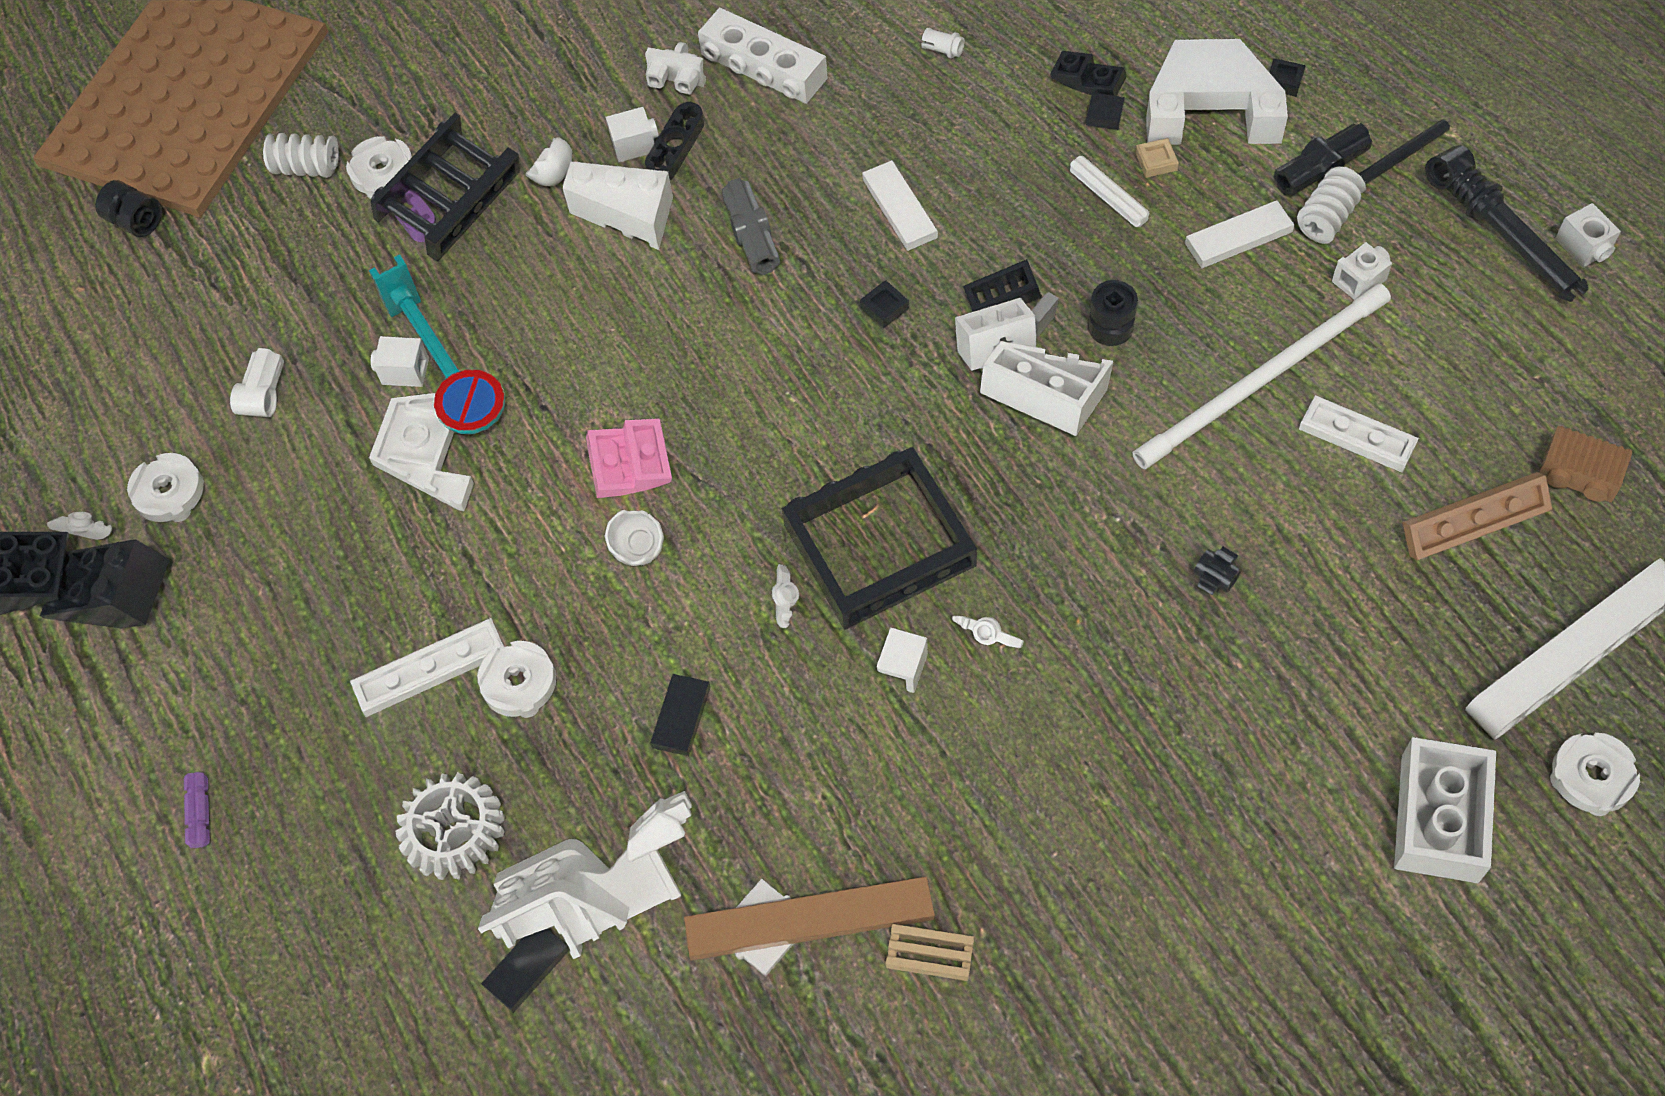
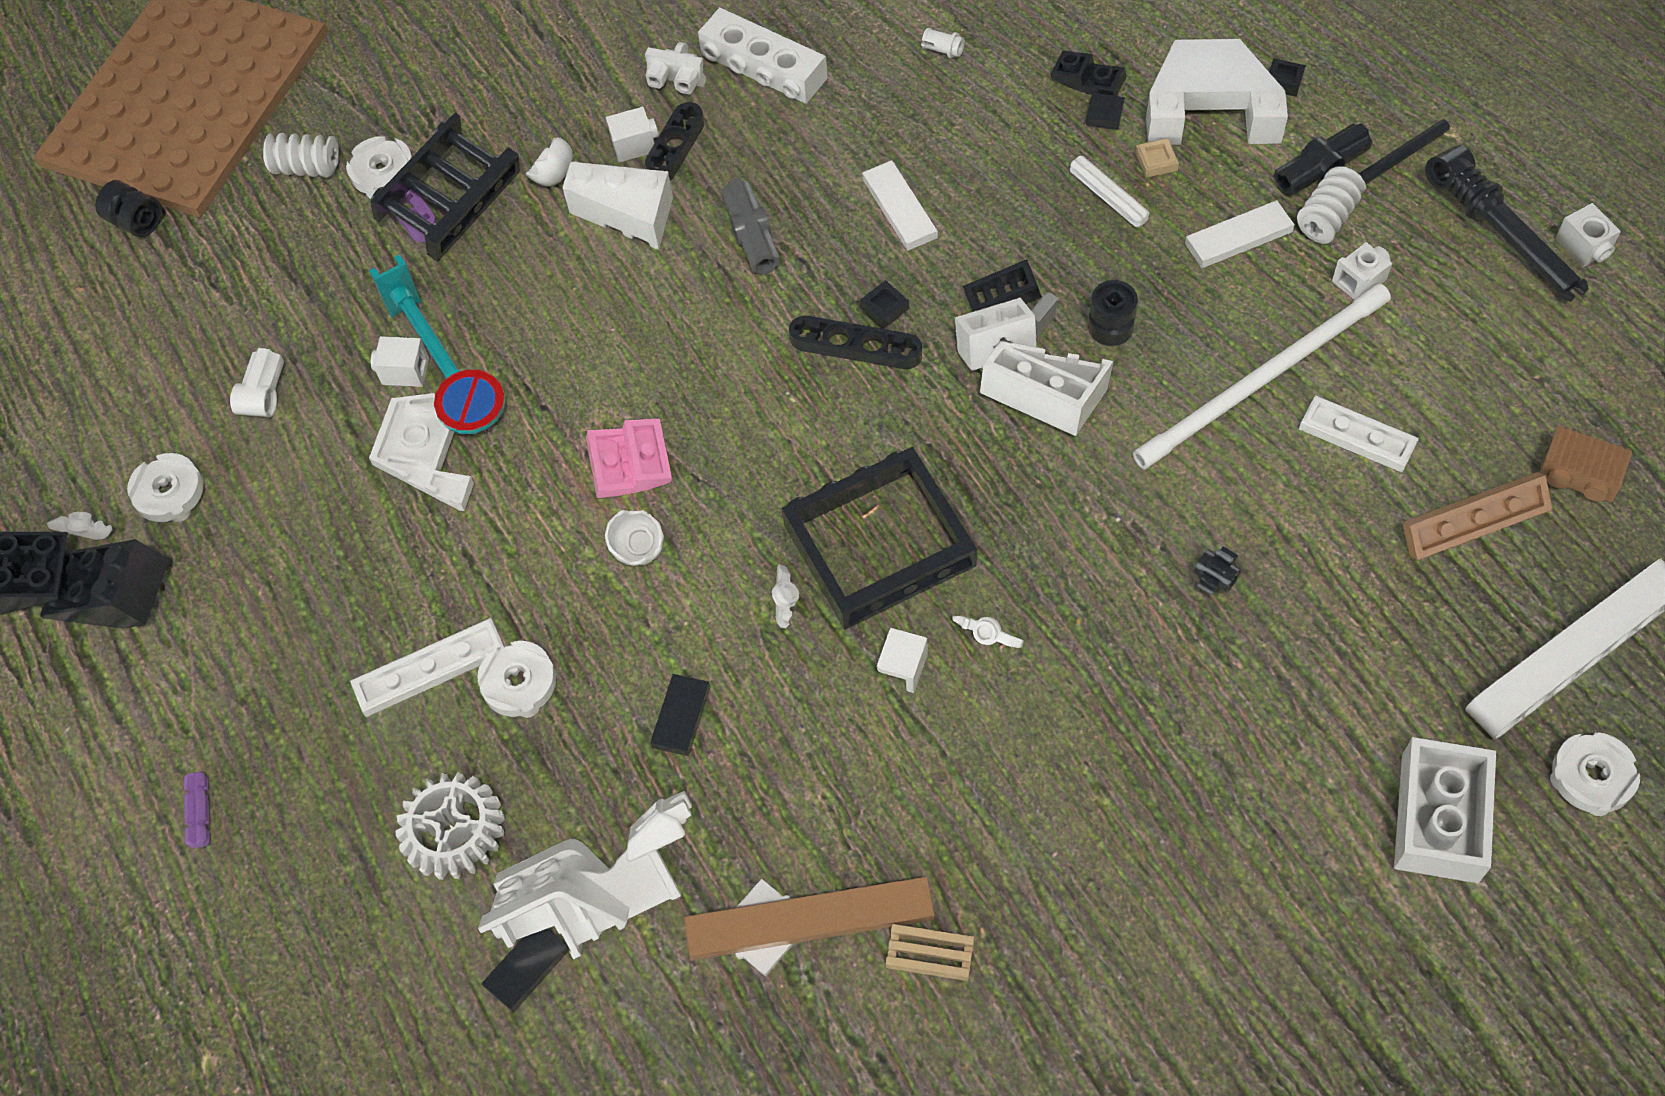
none -> black beam [789,316,922,369]

